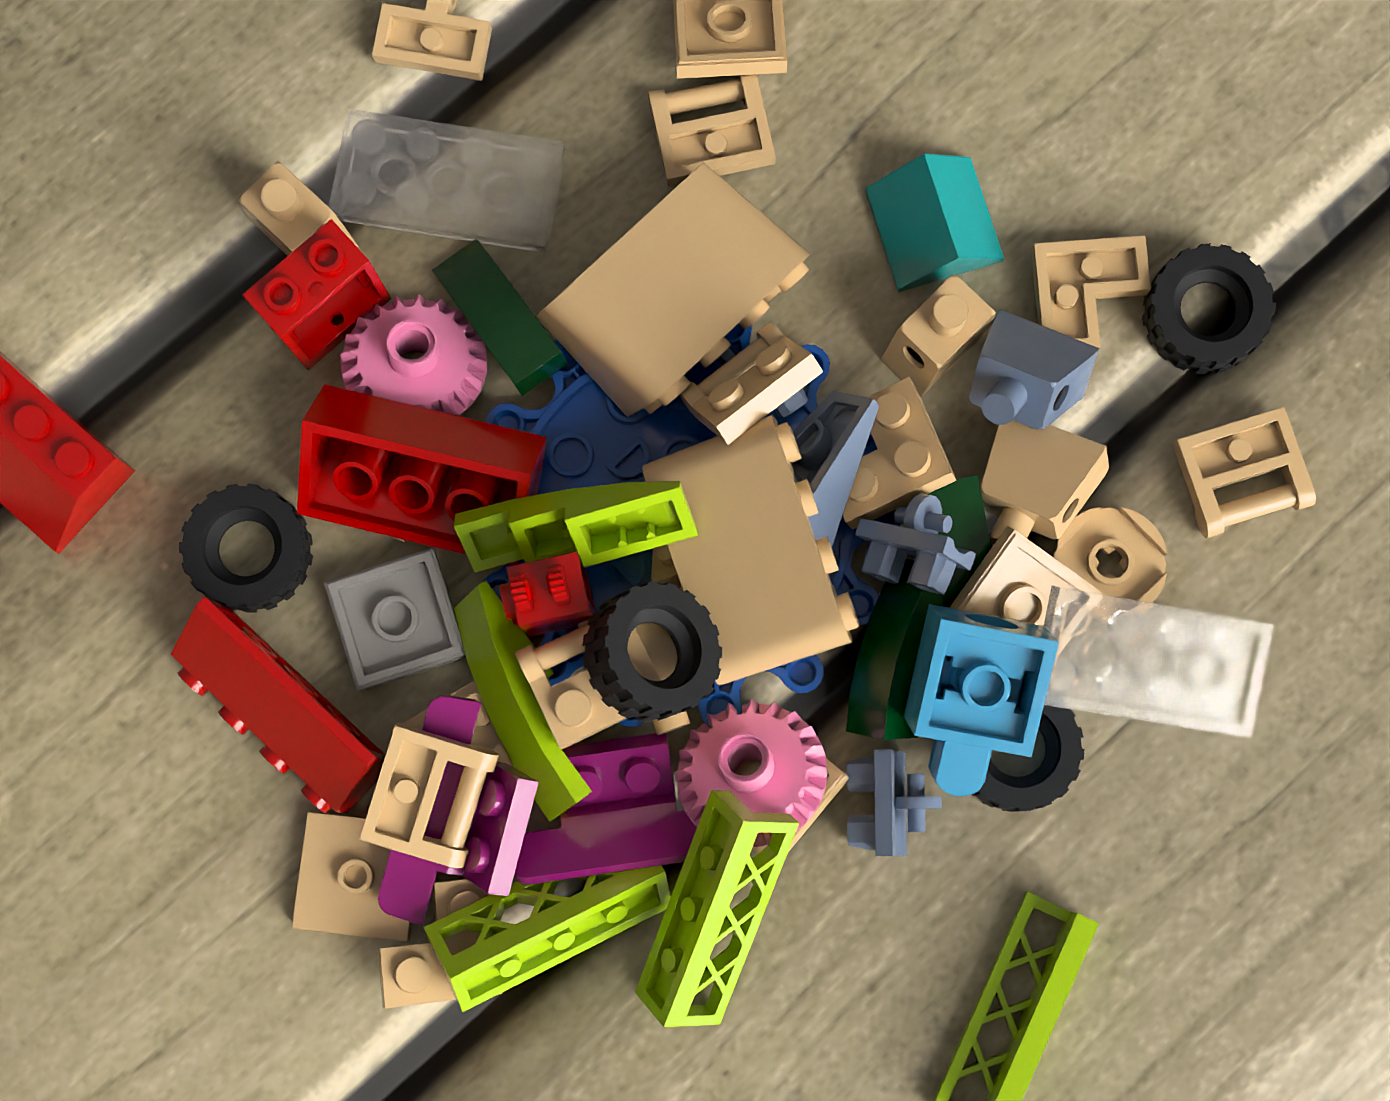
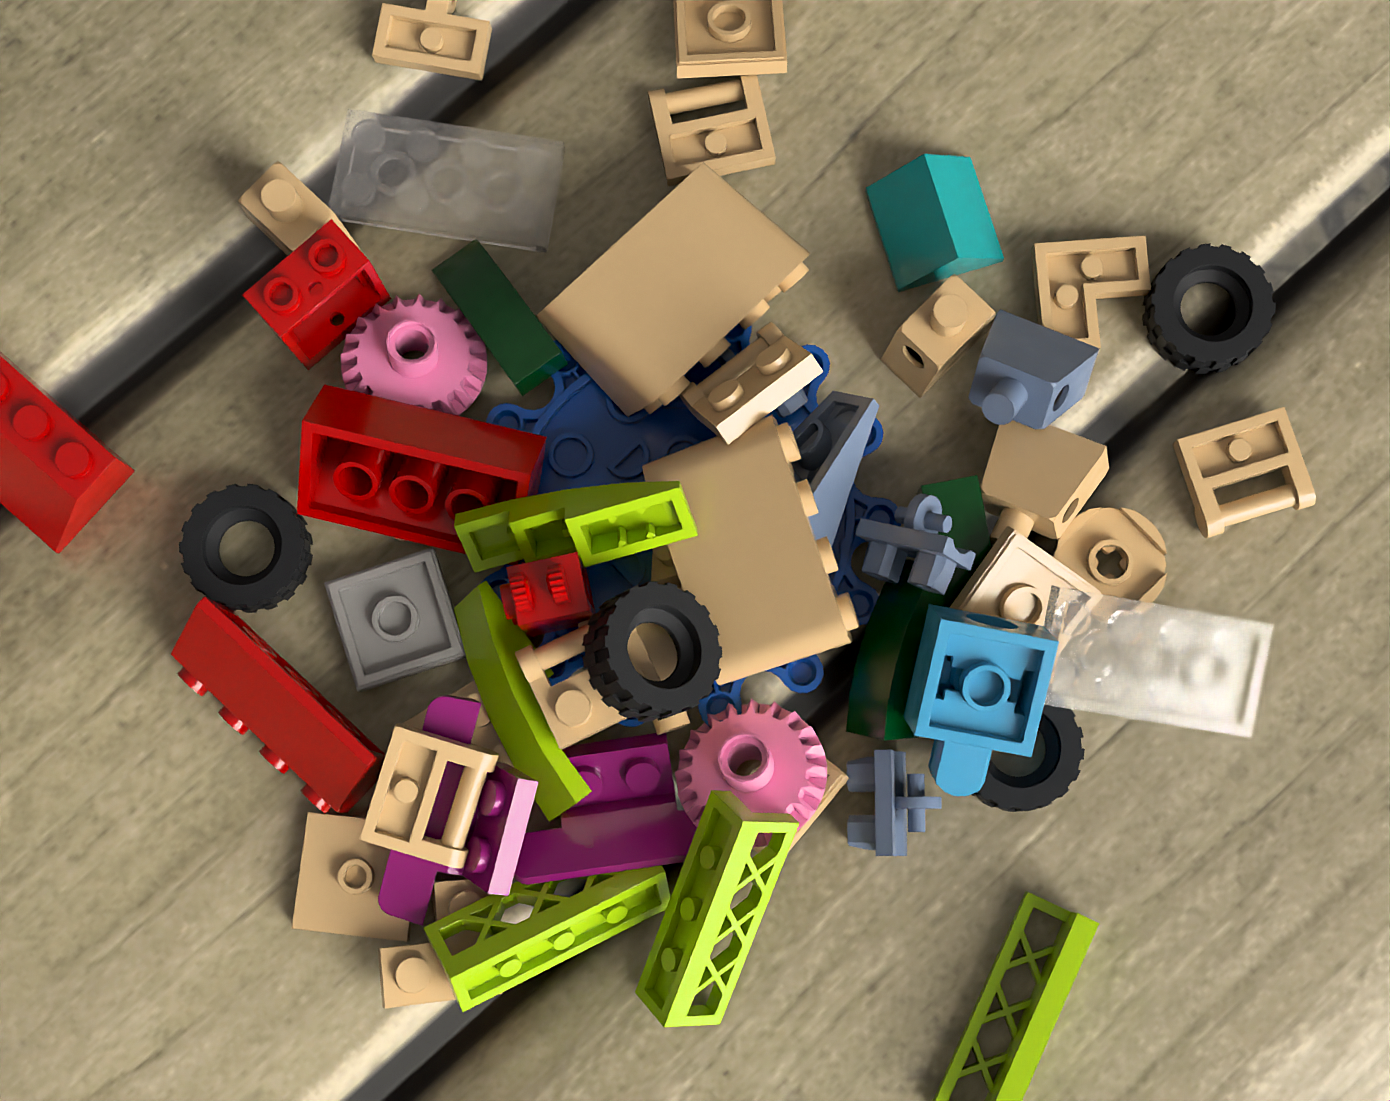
tan plate [843,377,956,530] -> none

